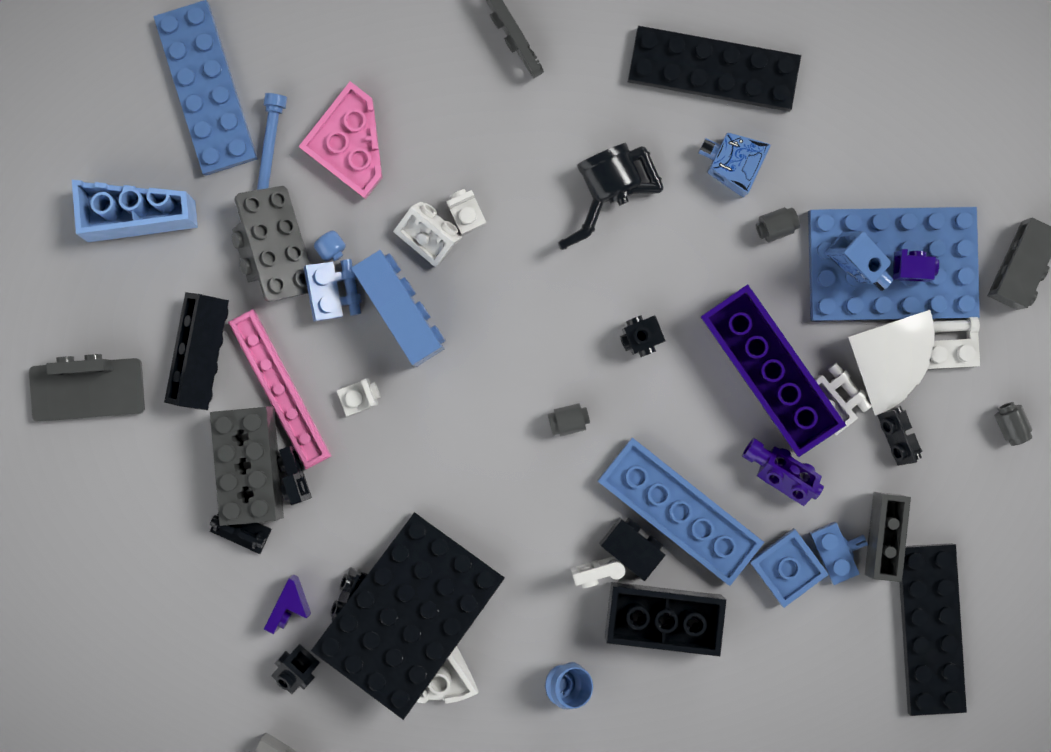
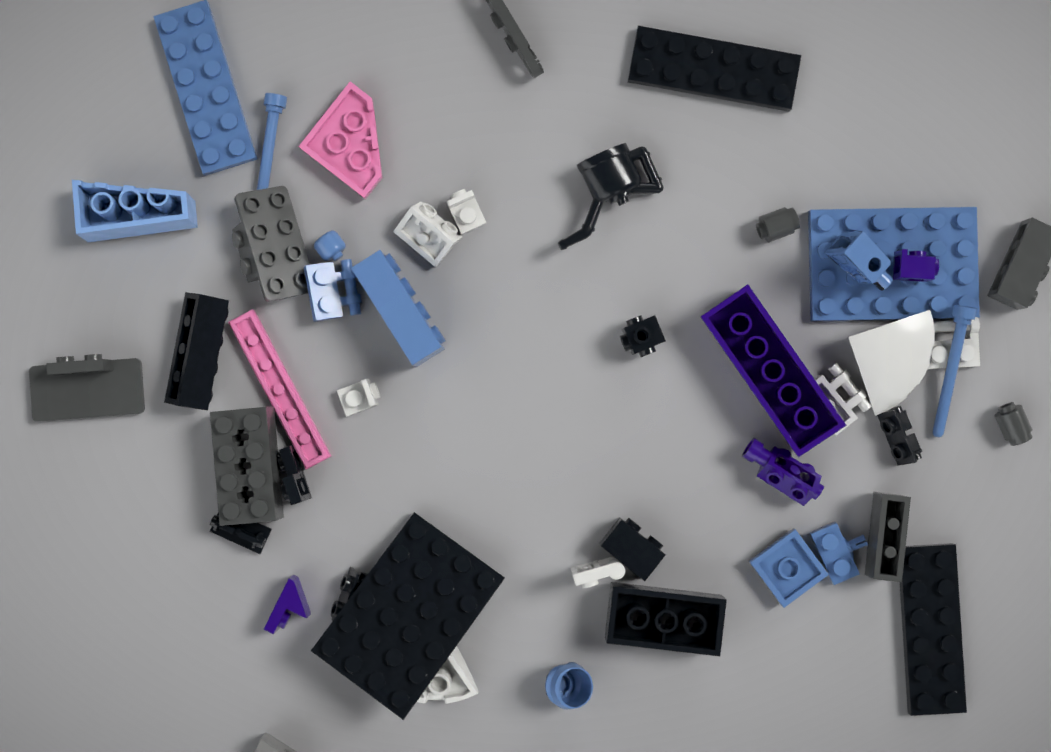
black brick [271,644,321,694] -> none
dark grey brick [548,403,590,437] -> none
medium blue plate [598,438,764,586] -> none
medium blue torso [698,133,771,197] -> none
none -> medium blue piece [932,304,977,438]

